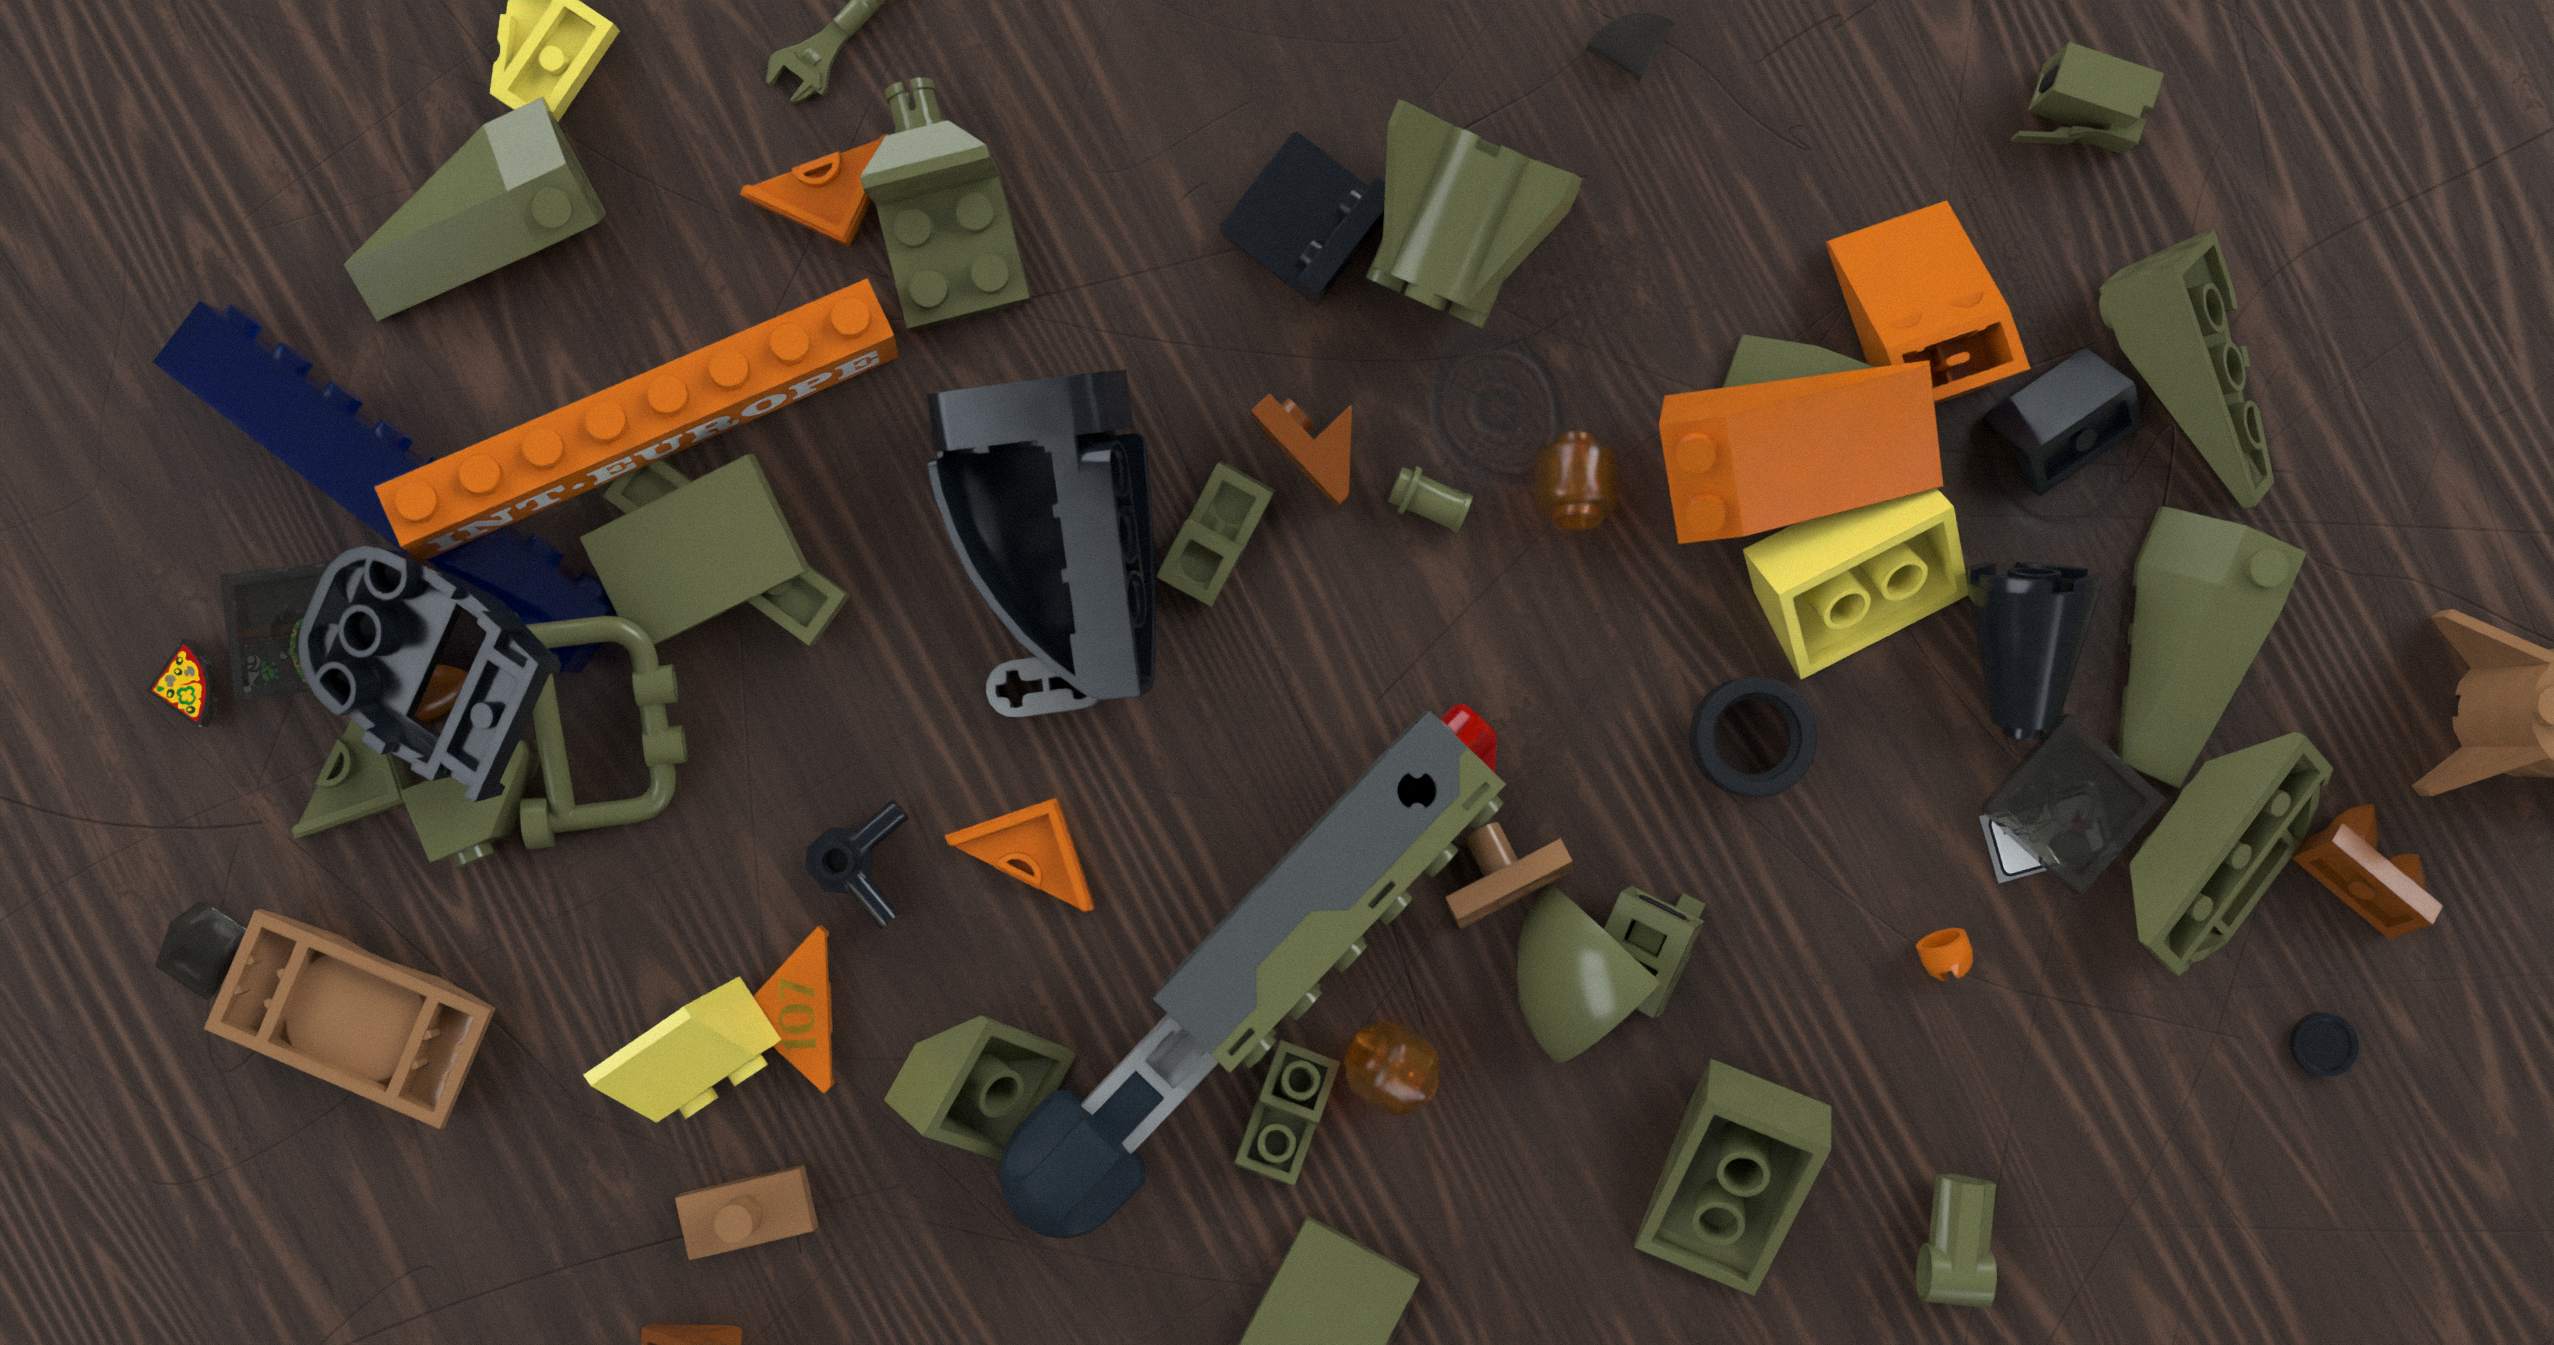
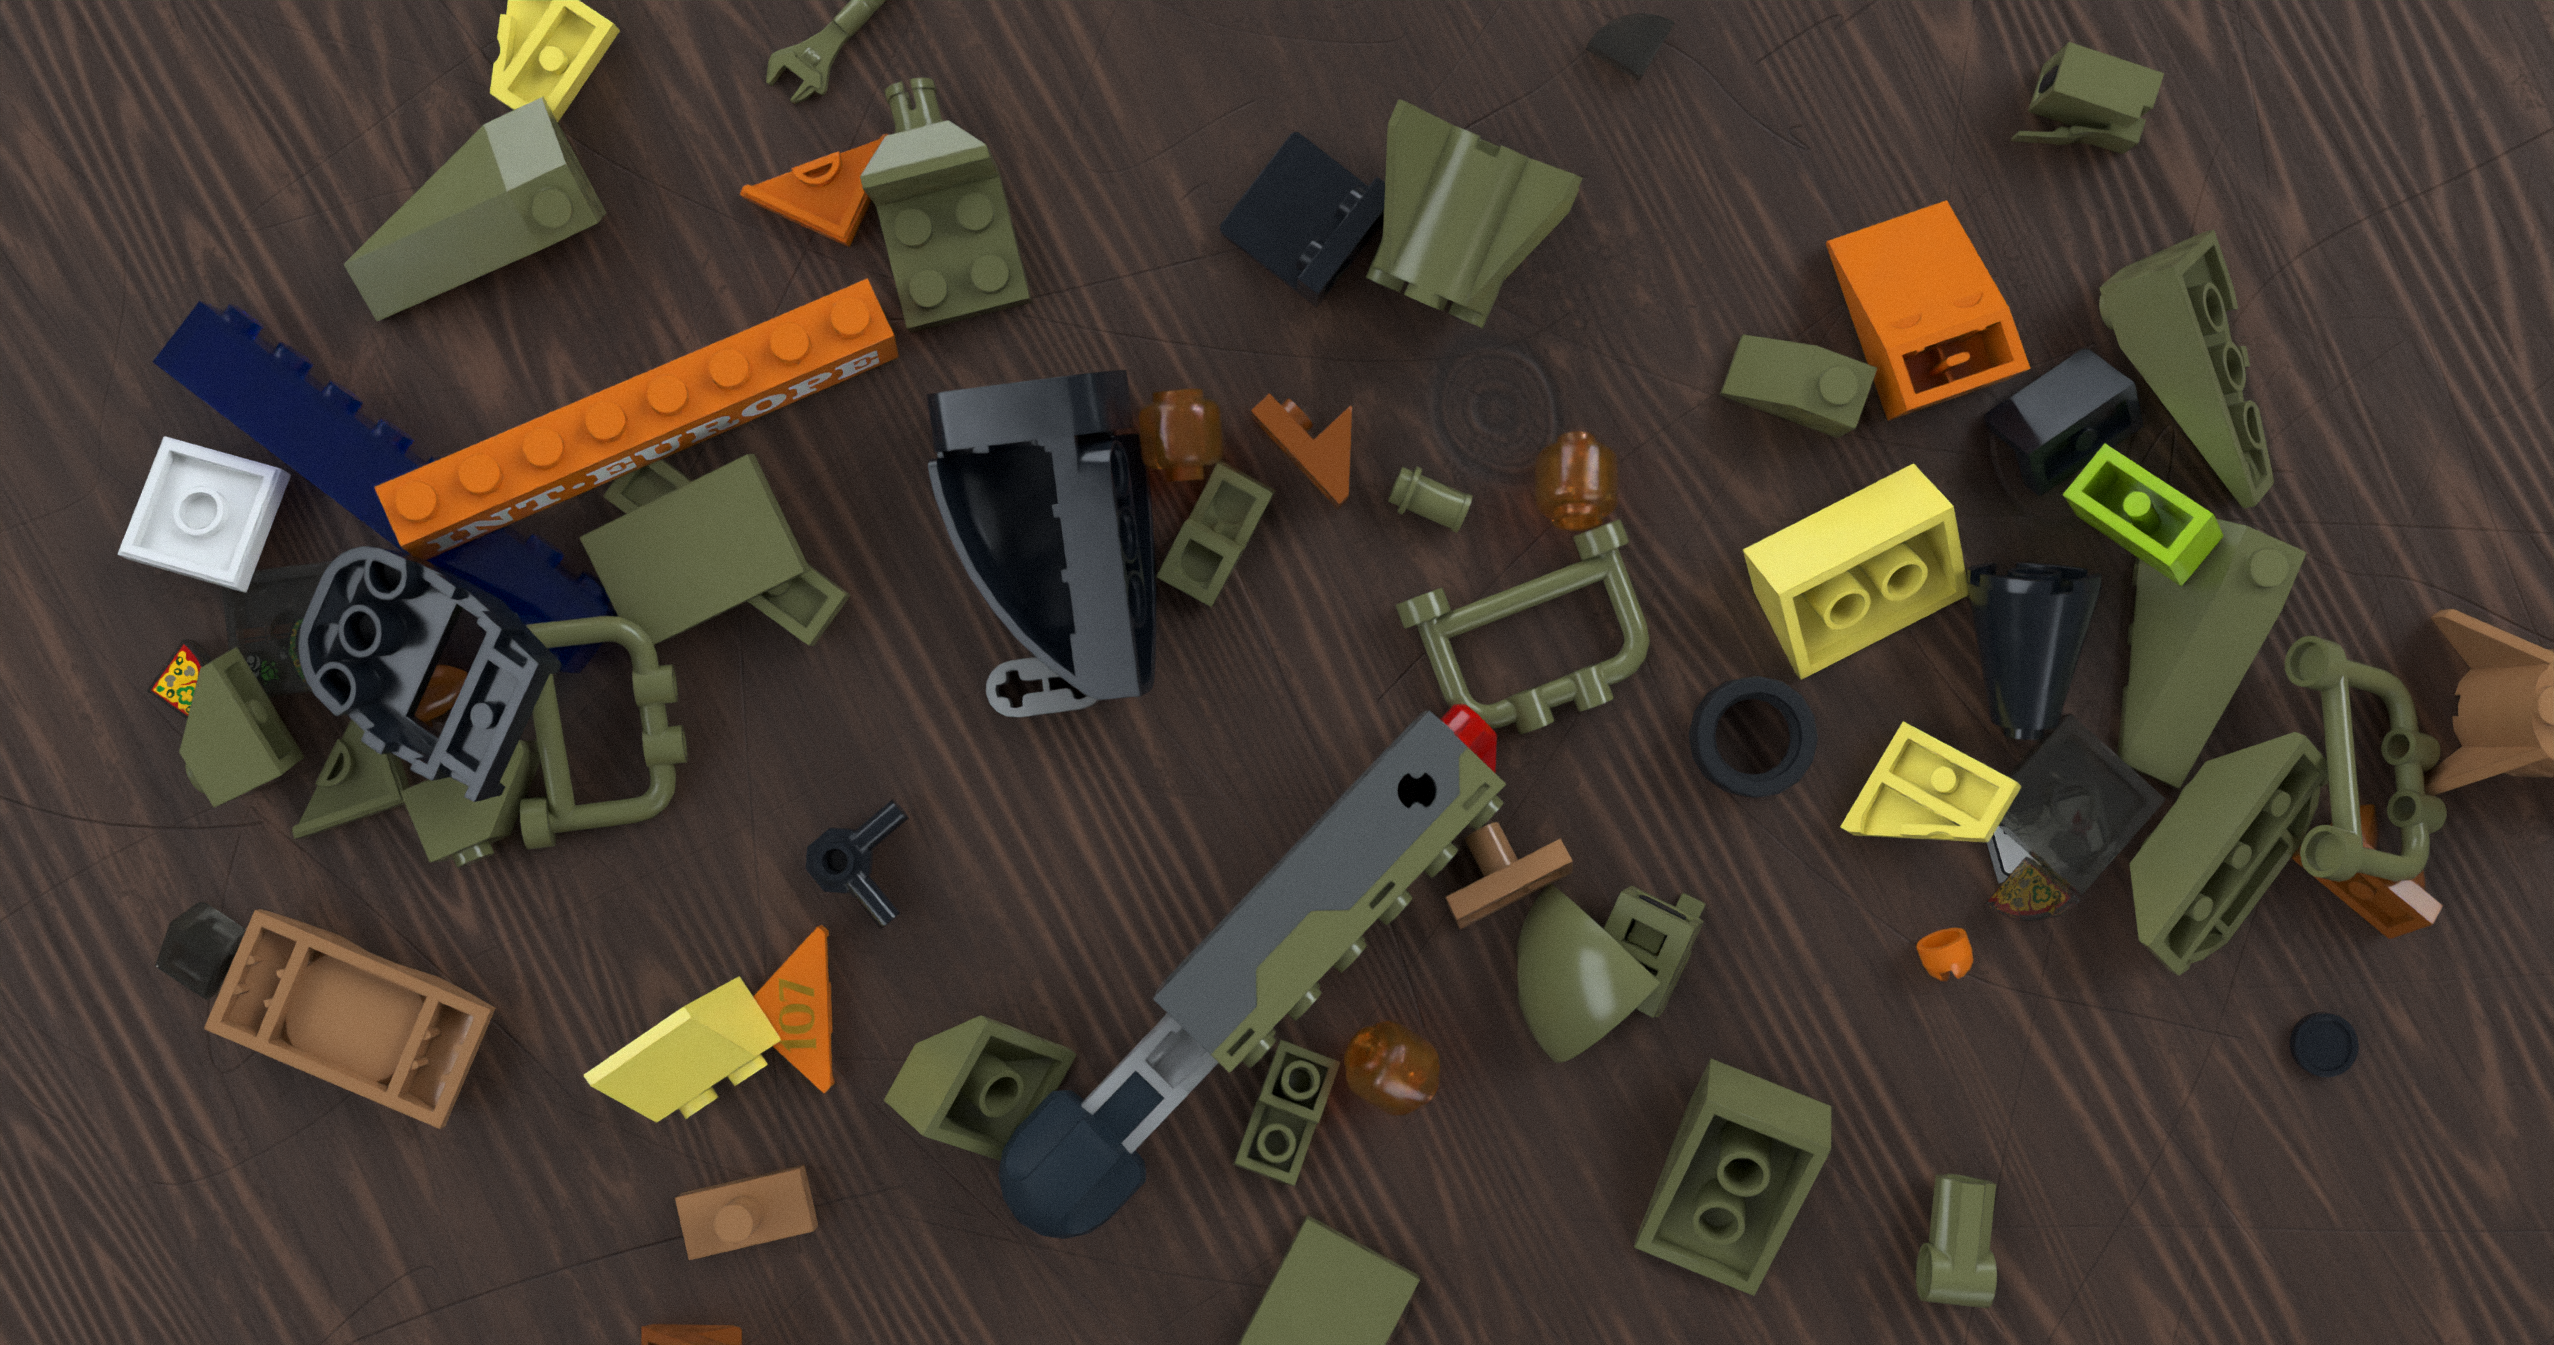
orange tile [945,797,1095,912] -> none
orange slope [1659,360,1943,544] -> none
none -> white tile [118,436,291,593]
none -> olive slope [179,647,304,808]
none -> clear orange head [1138,389,1224,482]
none -> olive bar [1395,519,1650,734]
none -> light yellow wing [1840,721,2022,842]
none -> clear smoke tile [1985,856,2081,921]
none -> lime brick [2063,443,2224,587]
none -> olive bar [2285,636,2447,882]

